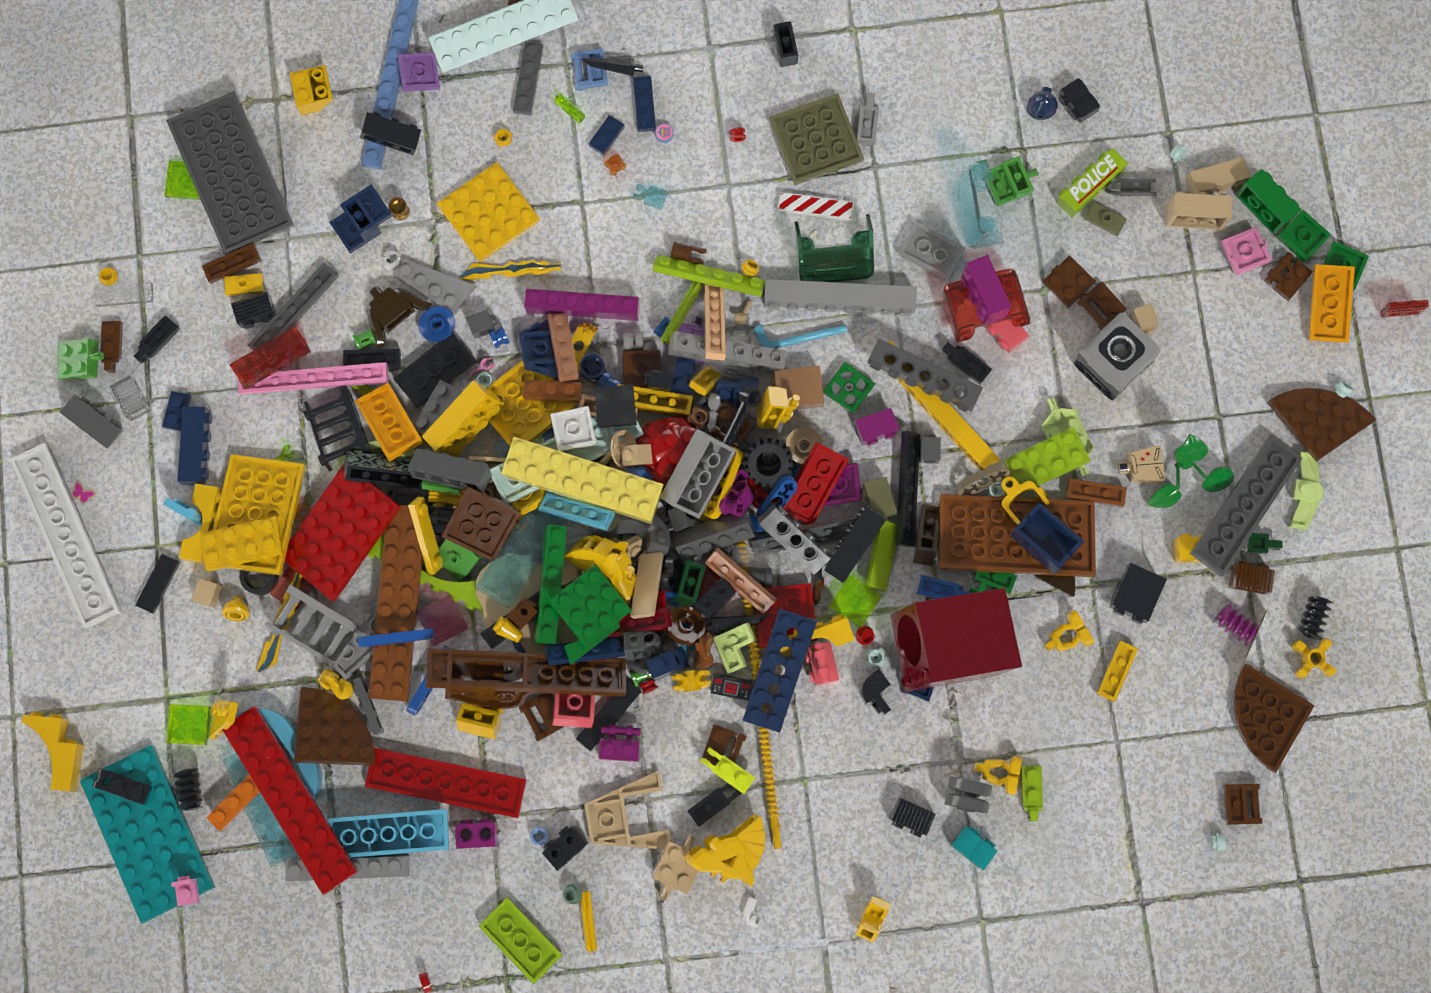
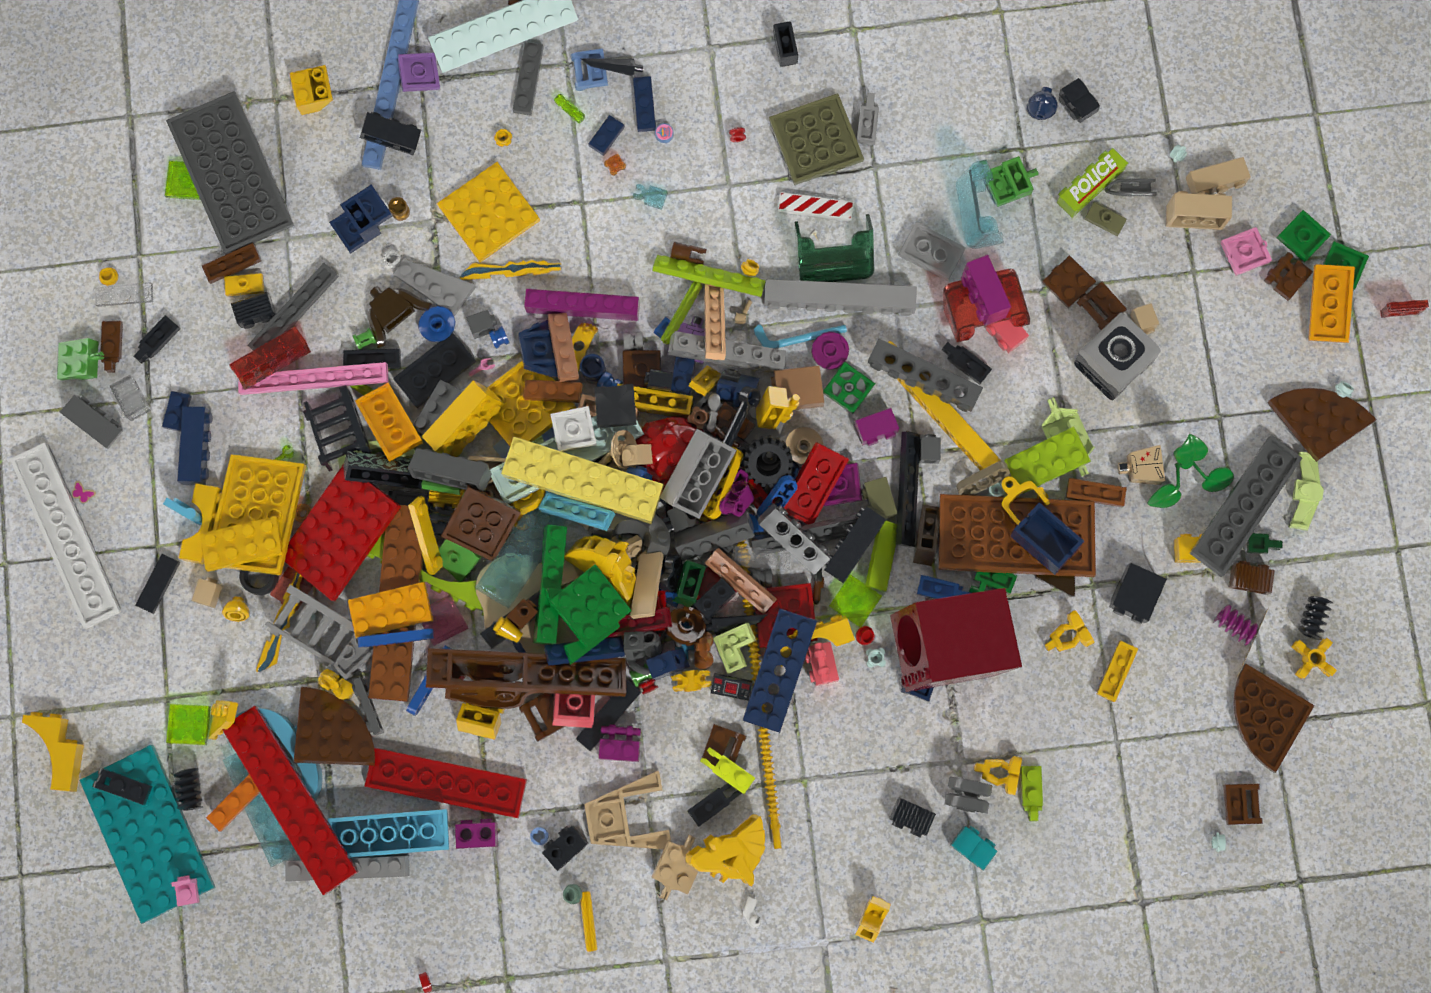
light aqua plate [474,370,496,387] -> none
lime plate [478,897,563,985] -> none
black brick [861,669,891,715] -> none
green brick [1235,169,1301,235] -> none
none -> light orange plate [348,582,433,638]
none -> magenta tile [811,332,849,370]

